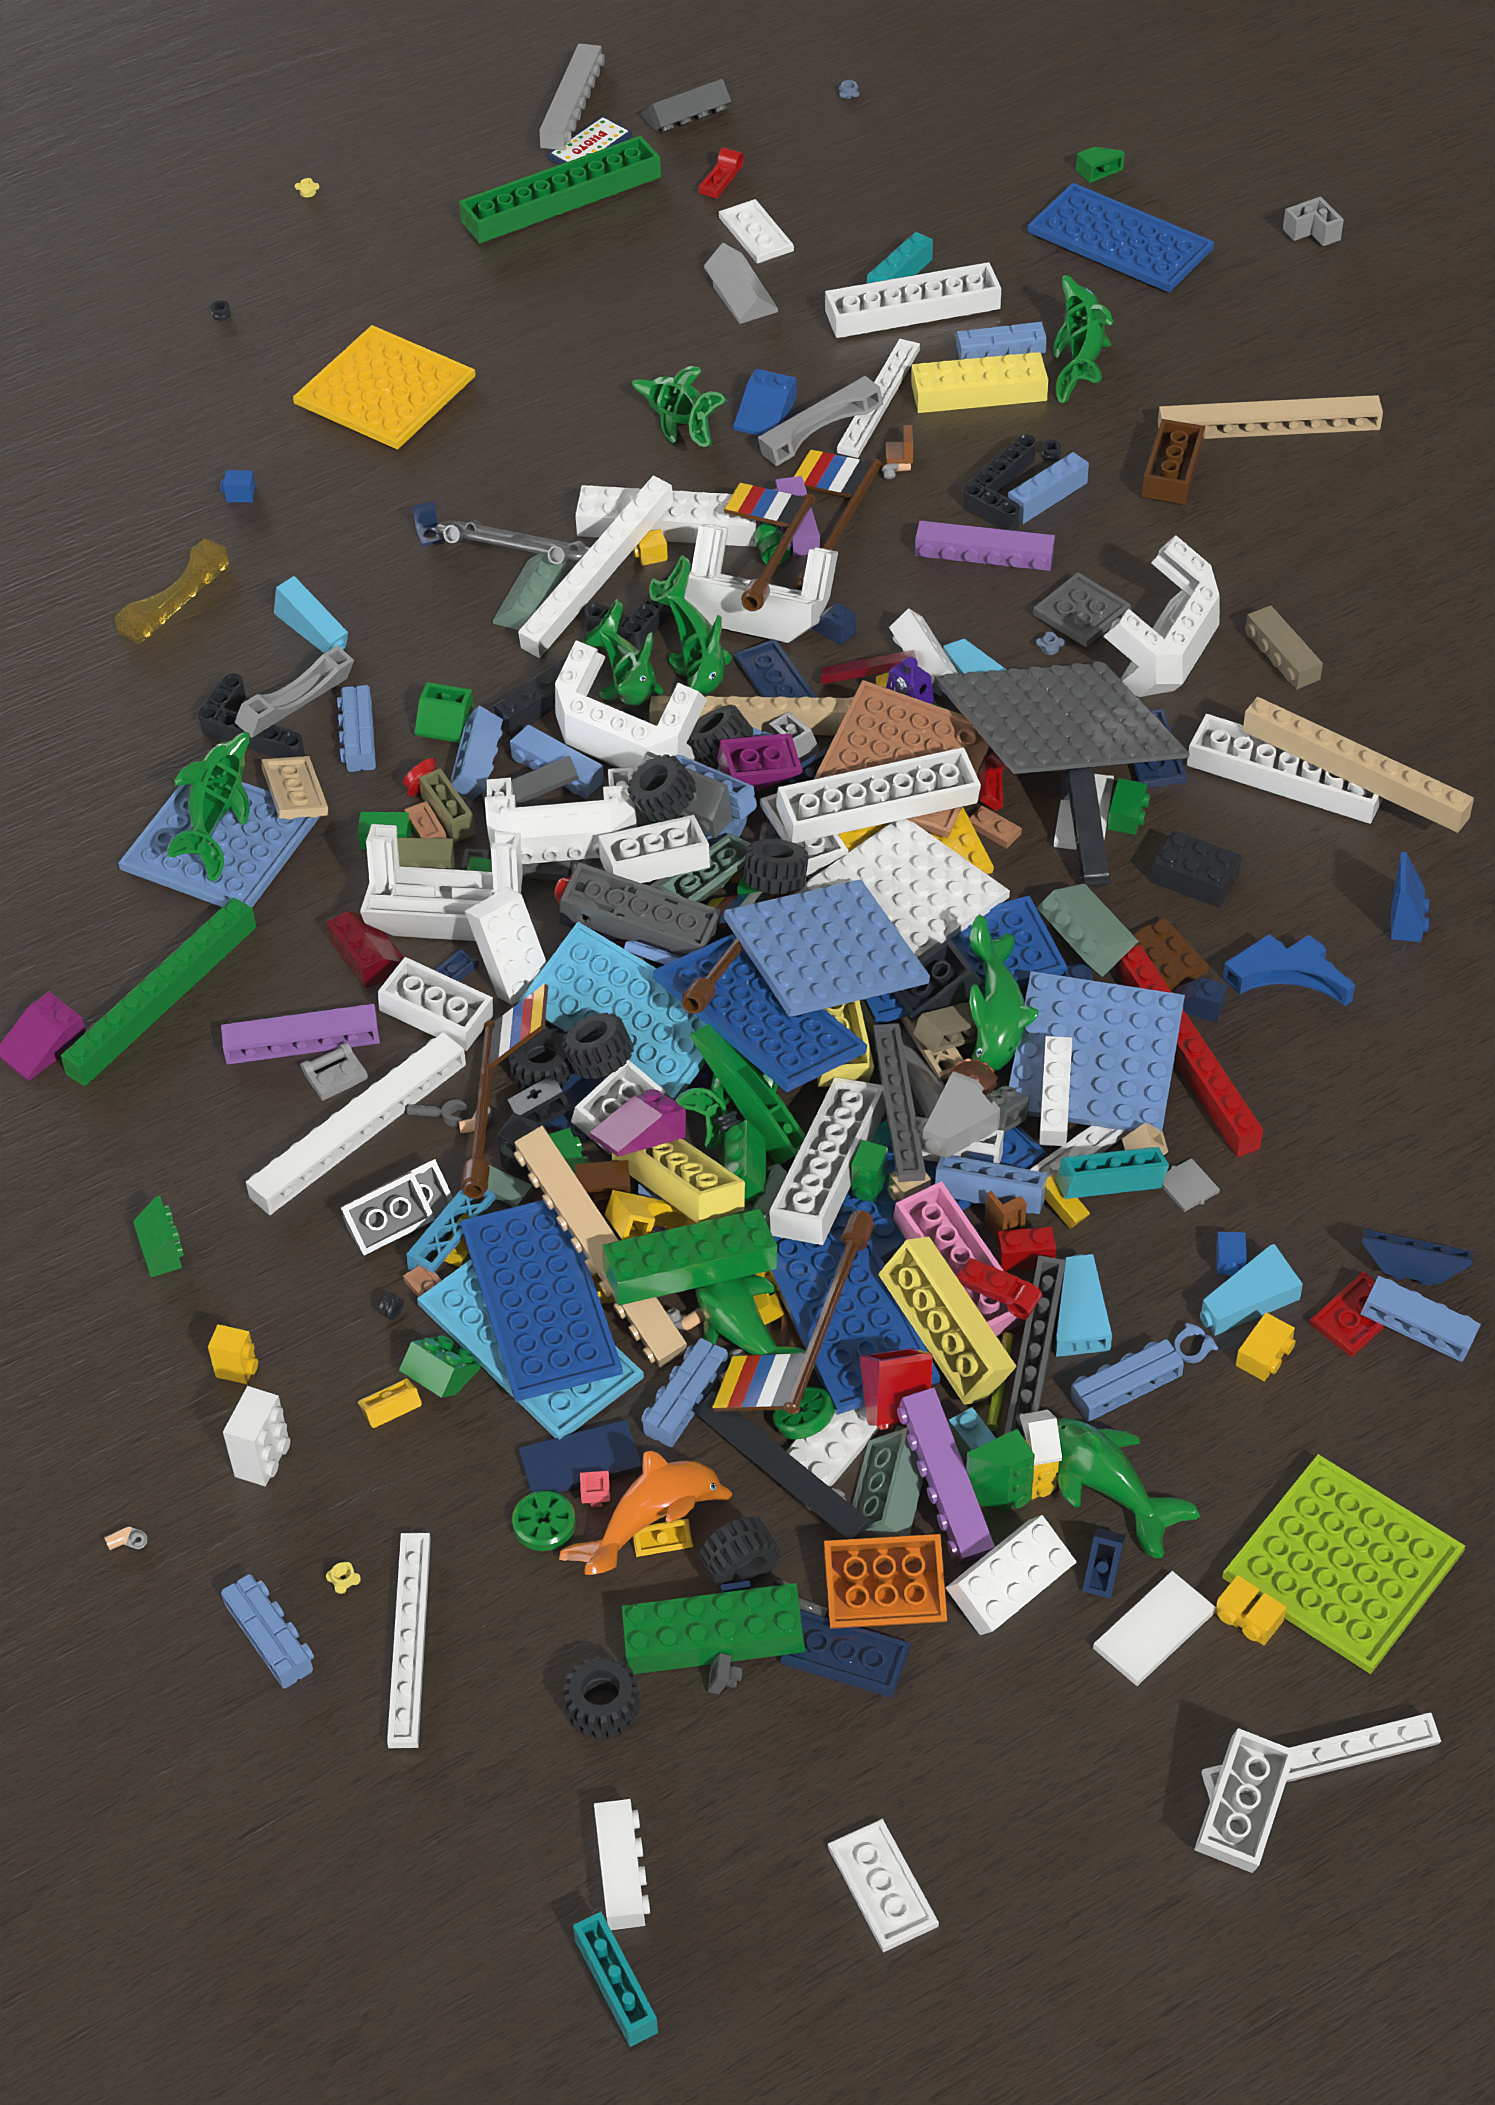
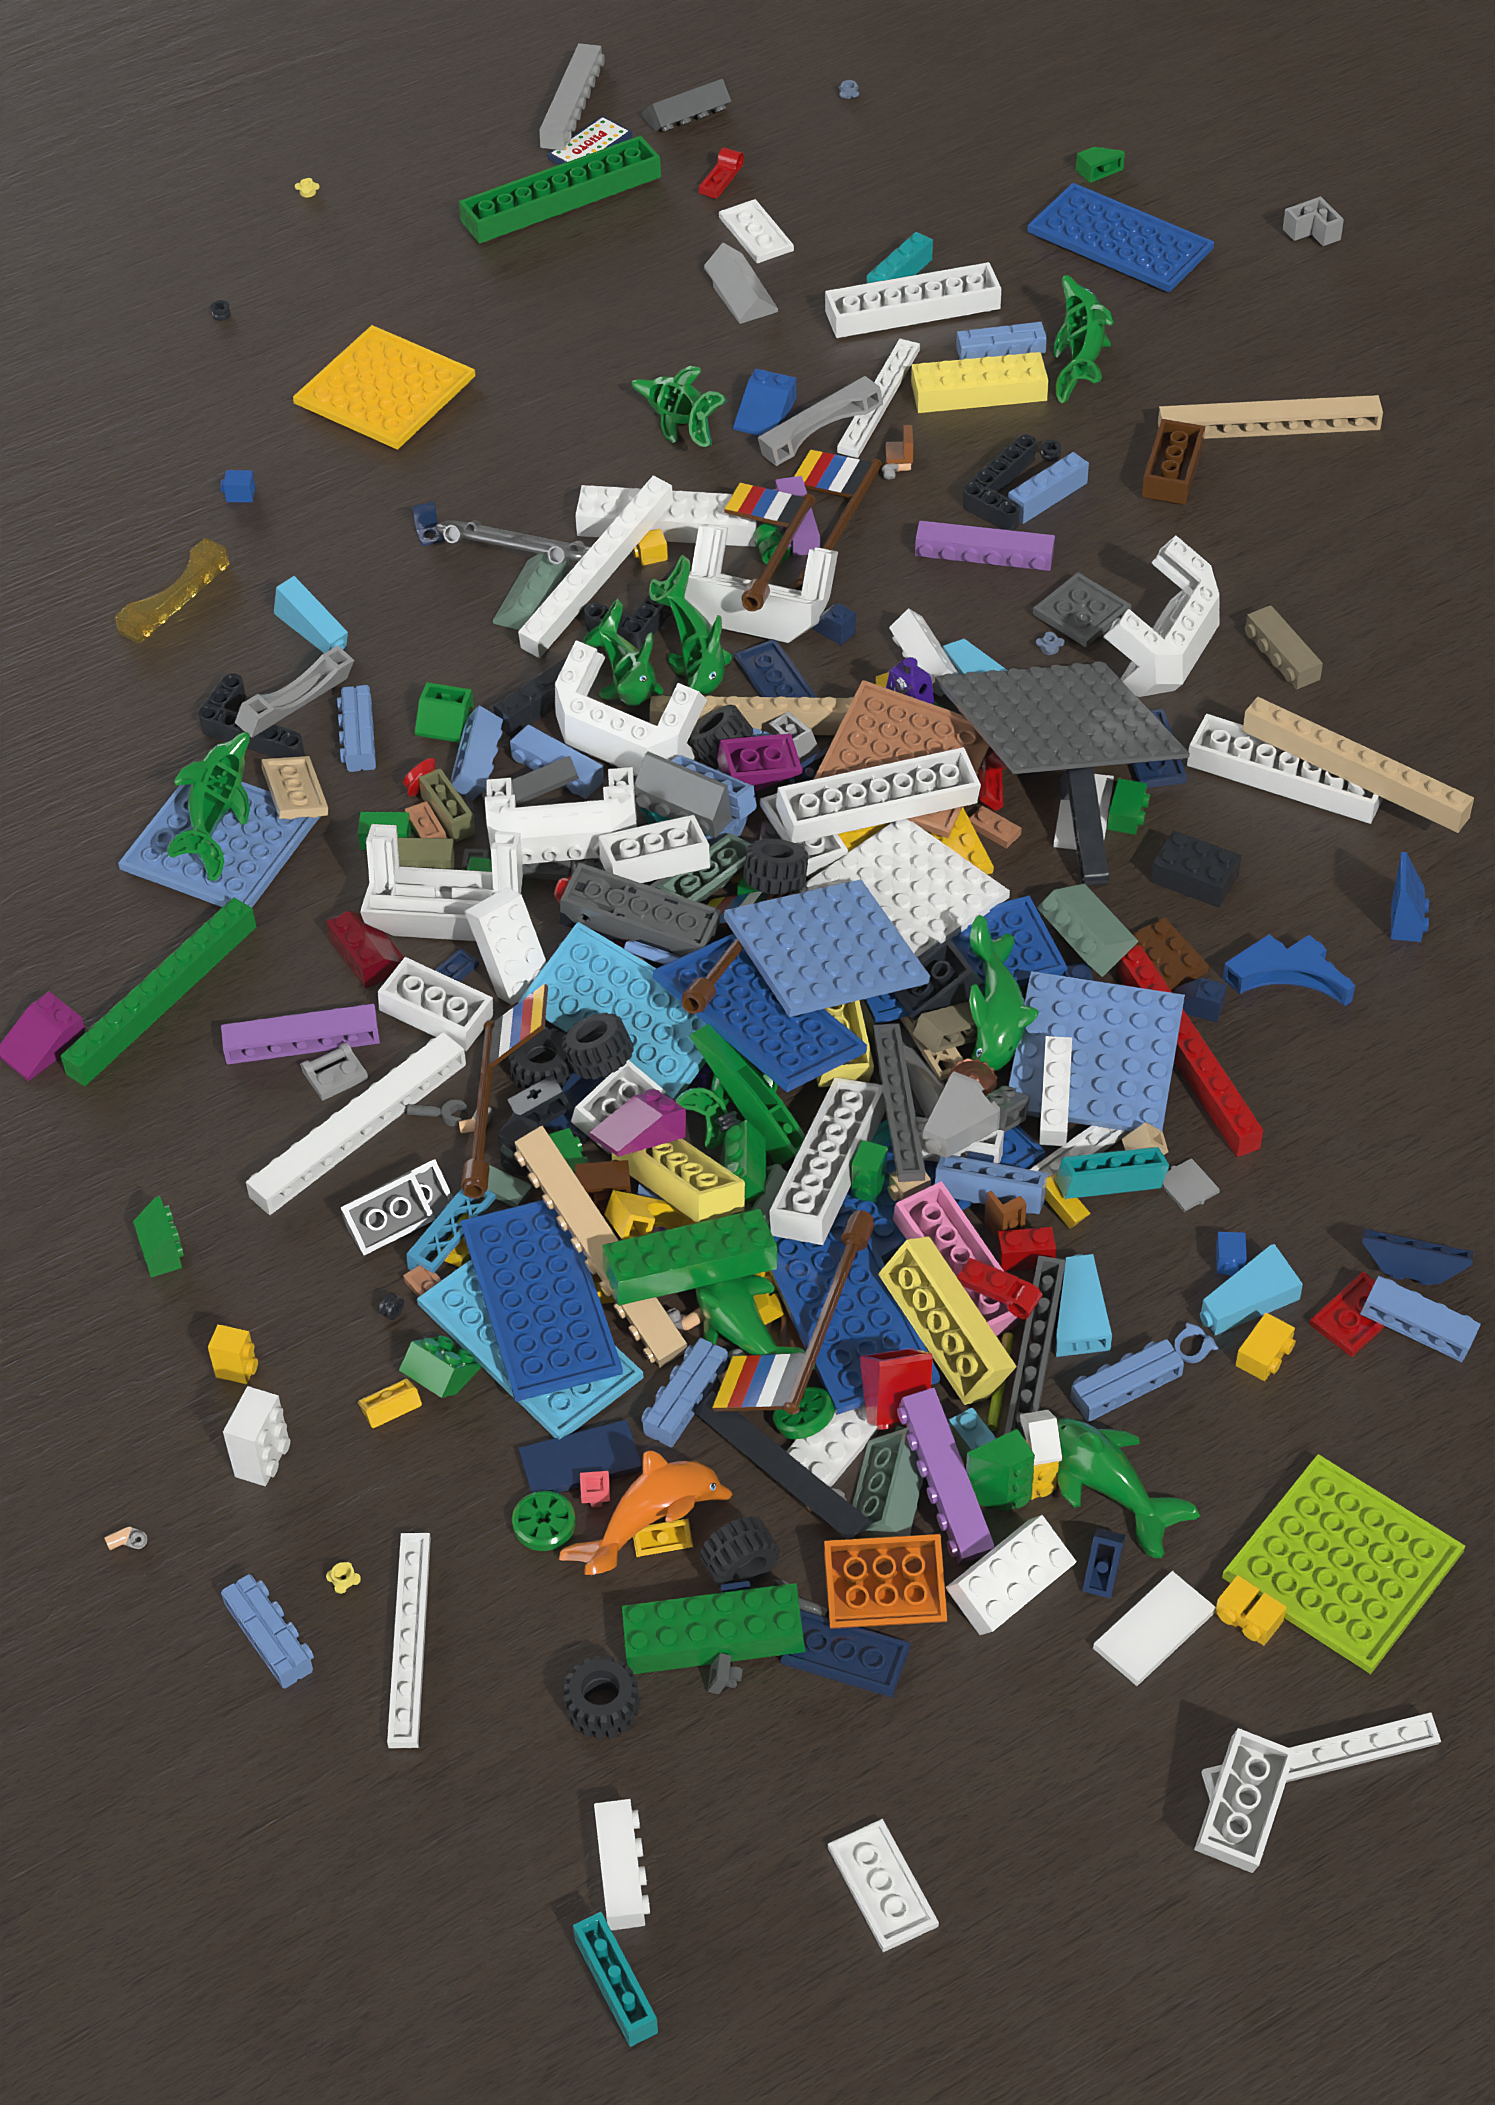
black tyre [627,754,696,822] -> none
dark red tile [821,650,916,684] -> none

